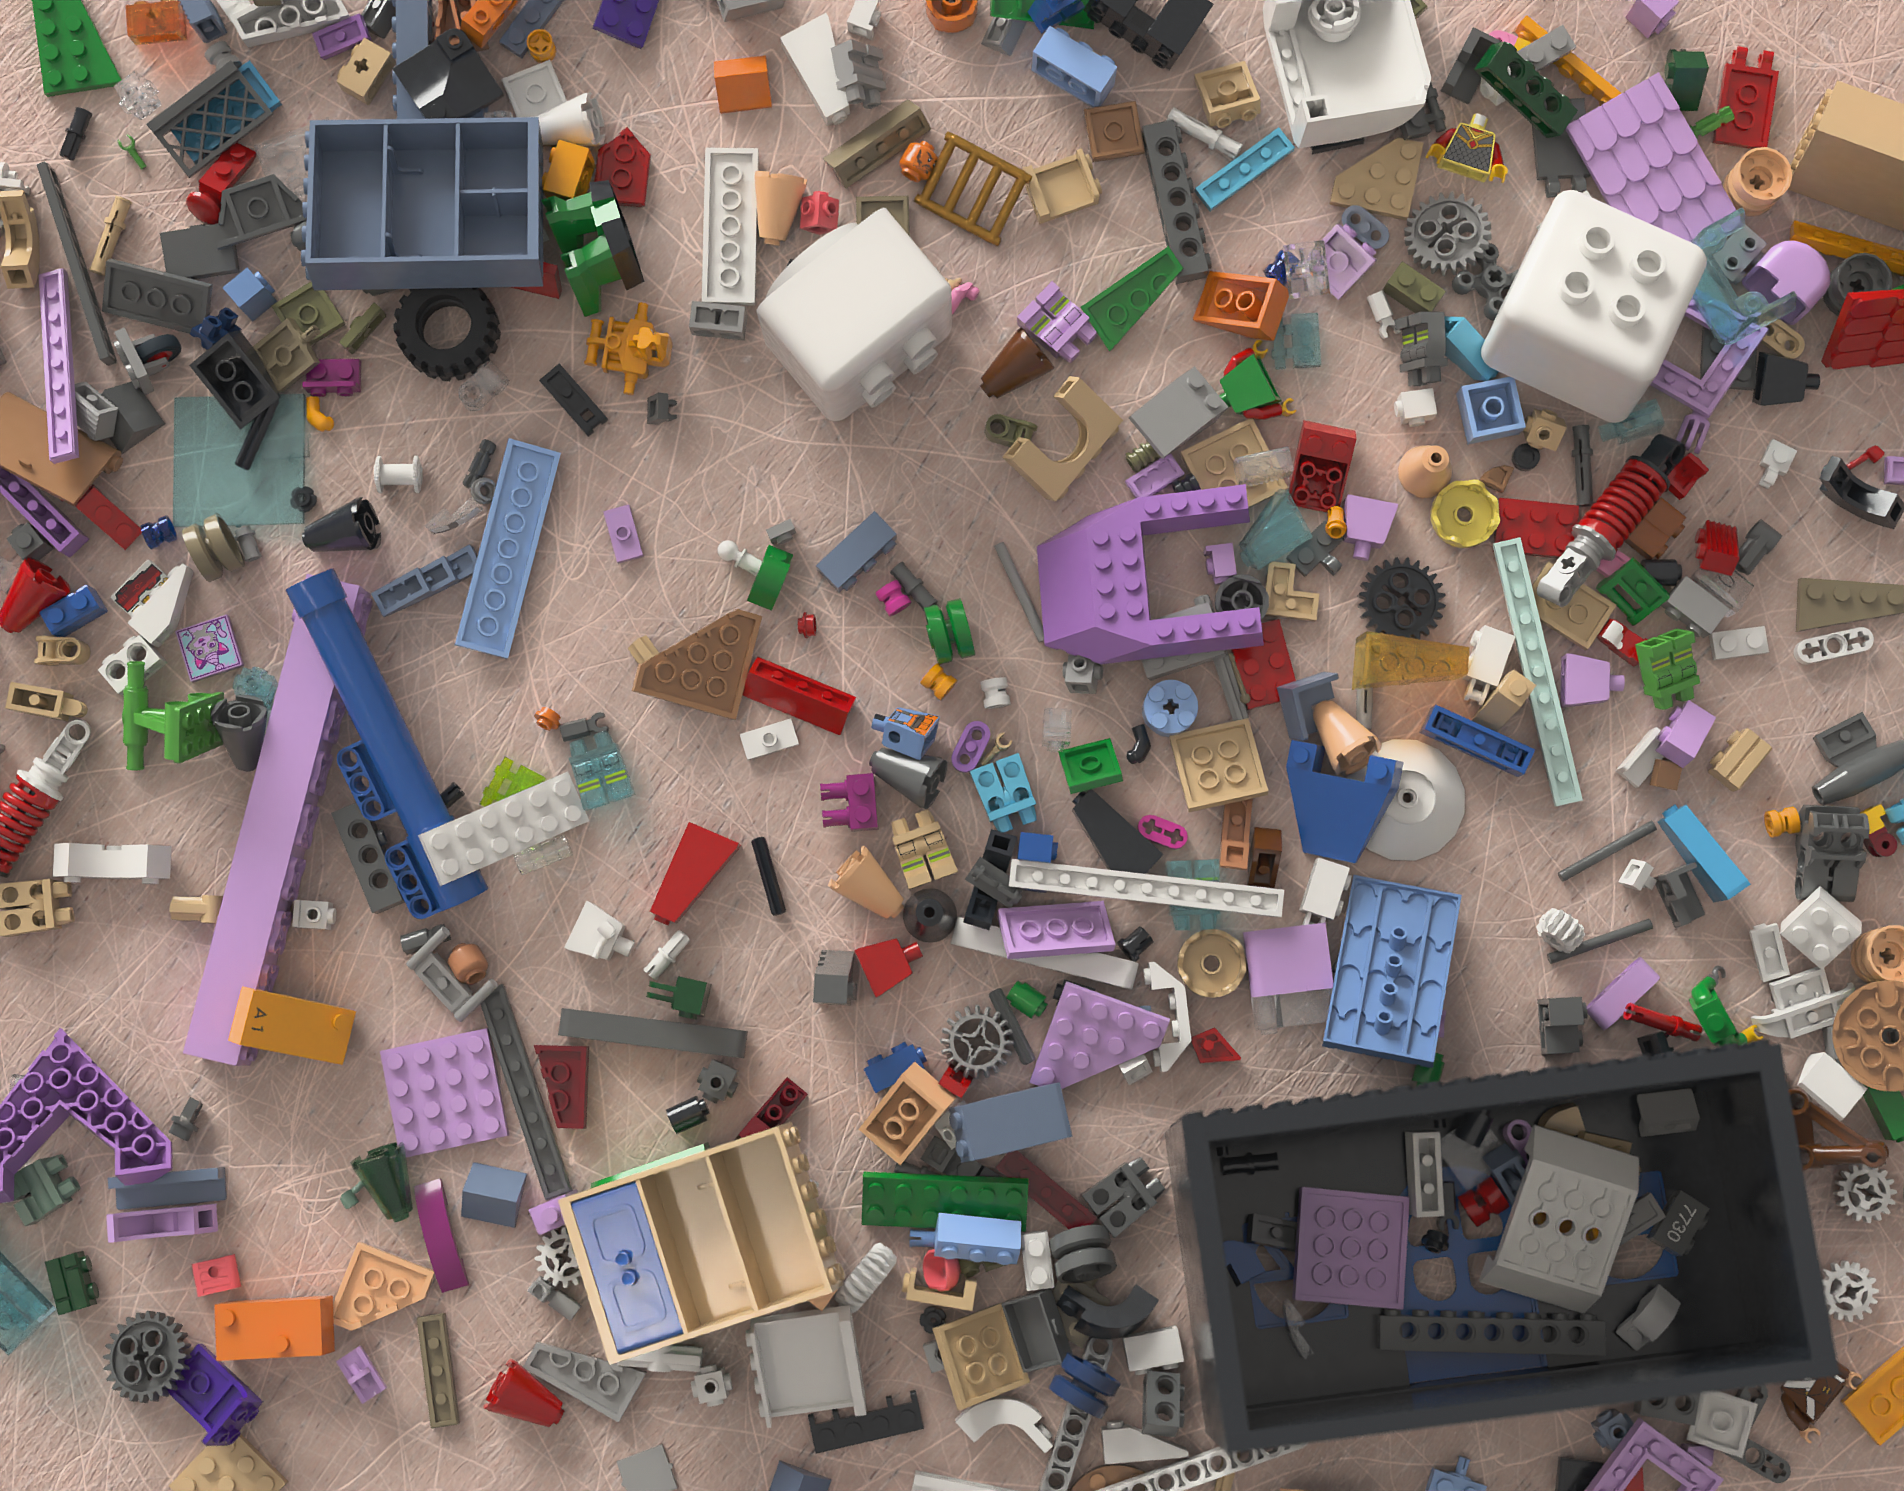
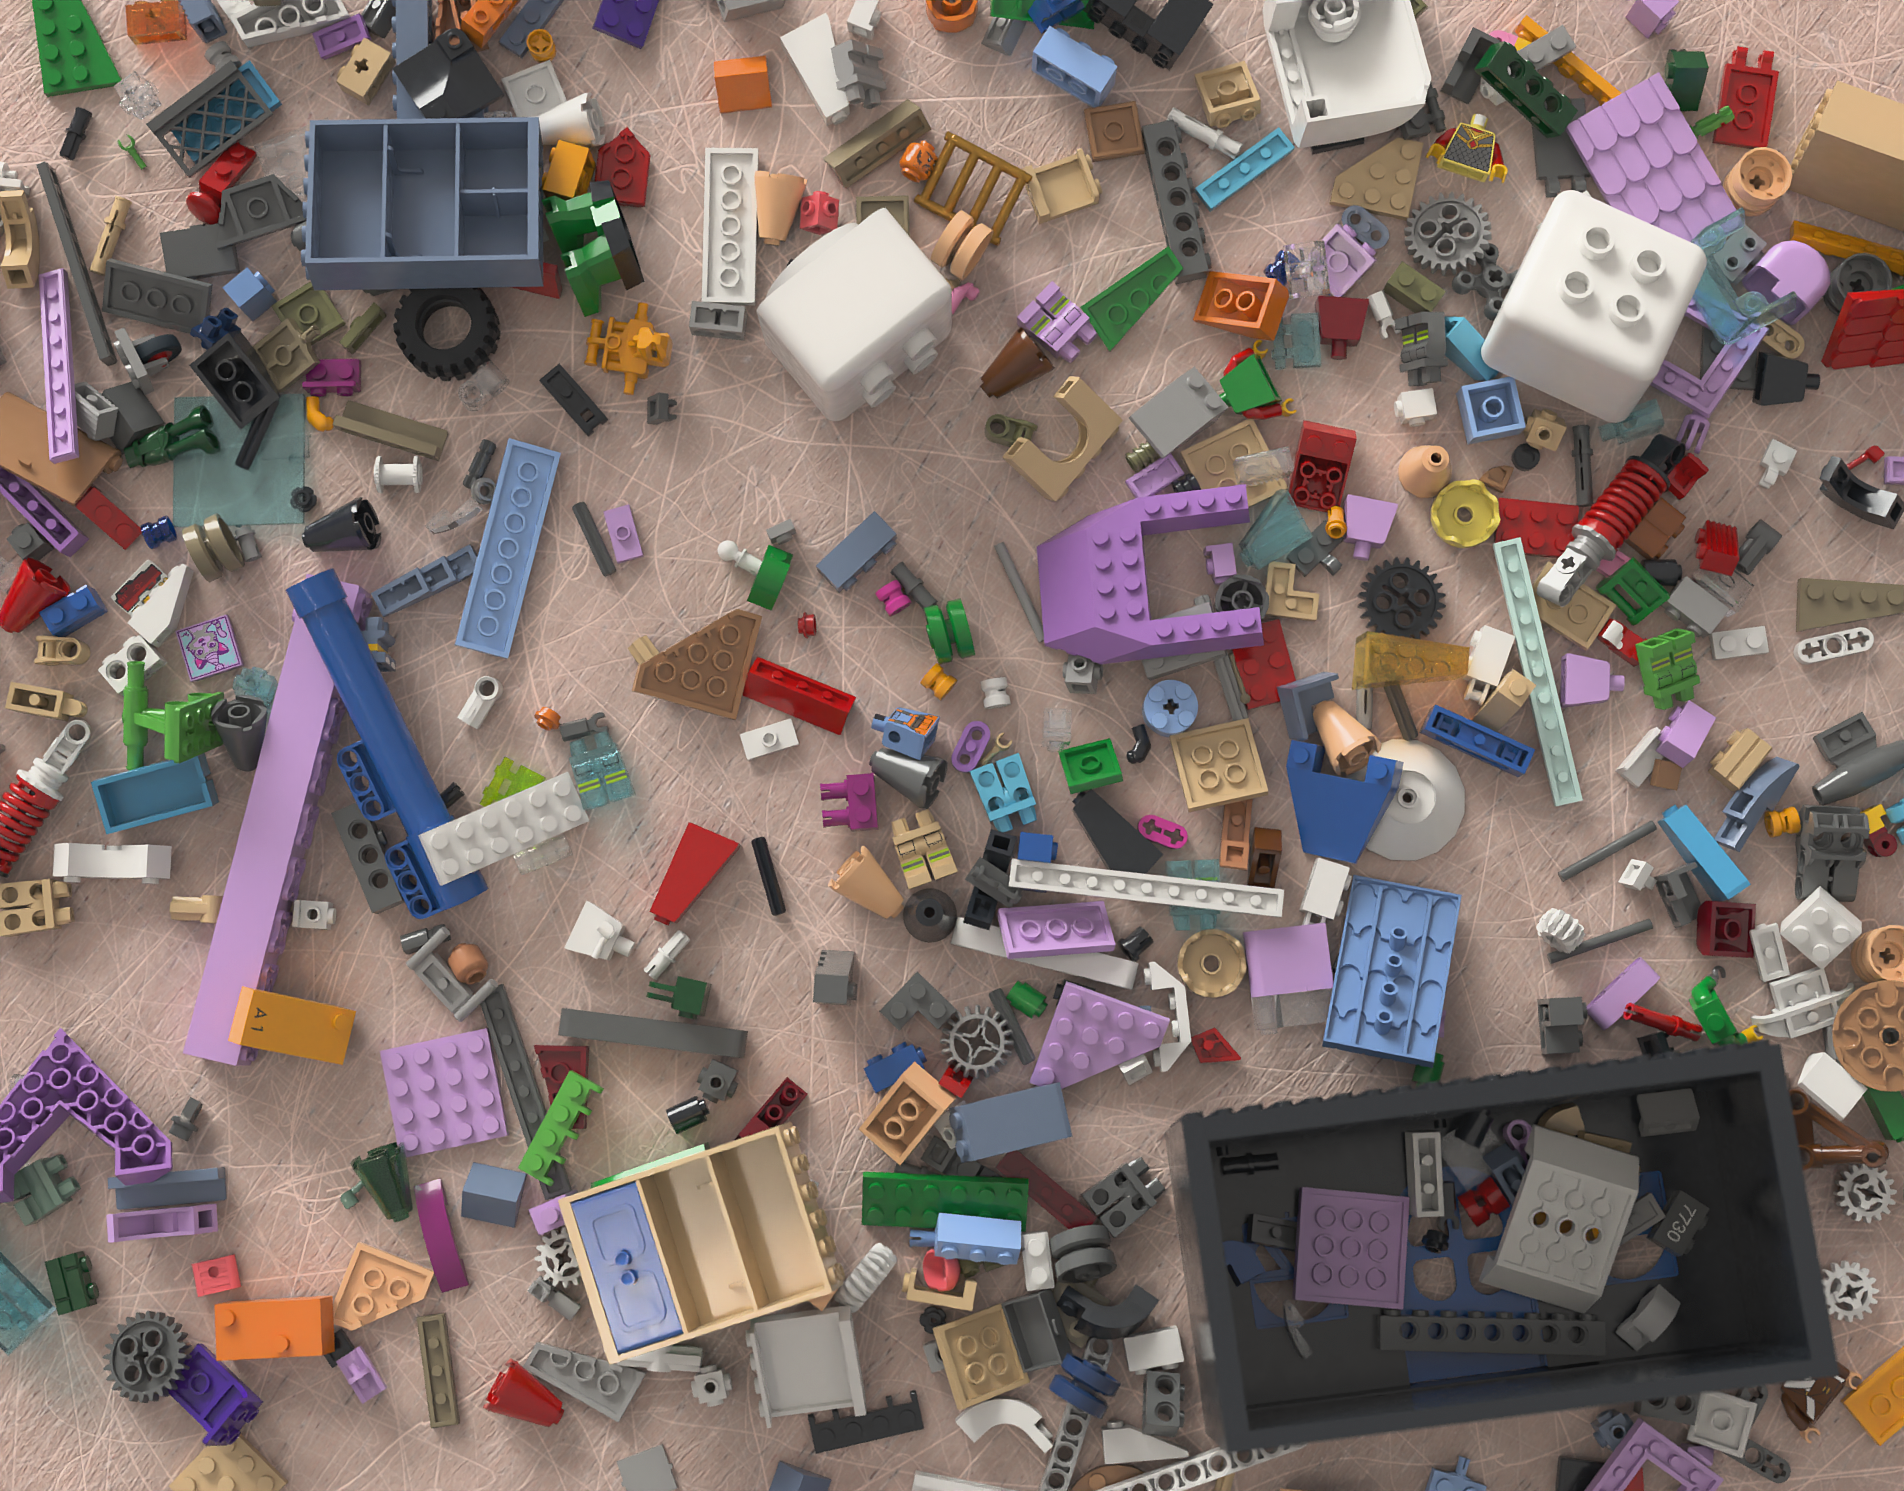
red torso [854,938,923,998] -> none
none -> dark azure piece [91,753,219,834]
none -> dark green piece [124,405,221,468]
none -> black tile [324,1329,356,1368]
none -> dark tan panel [333,400,448,461]
none -> sand blue hips [361,617,396,672]
none -> white piece [457,676,503,730]
none -> bright green hinge [518,1070,604,1186]
none -> dark grey axle [572,501,616,577]
none -> dark grey brick [879,972,957,1030]
none -> light nougat wheel [930,210,994,281]
none -> dark red torso [1315,296,1369,360]
none -> dark grey axle [1377,664,1418,741]
none -> dark red slope [1696,901,1756,958]
none -> sand blue slope [1714,757,1800,852]

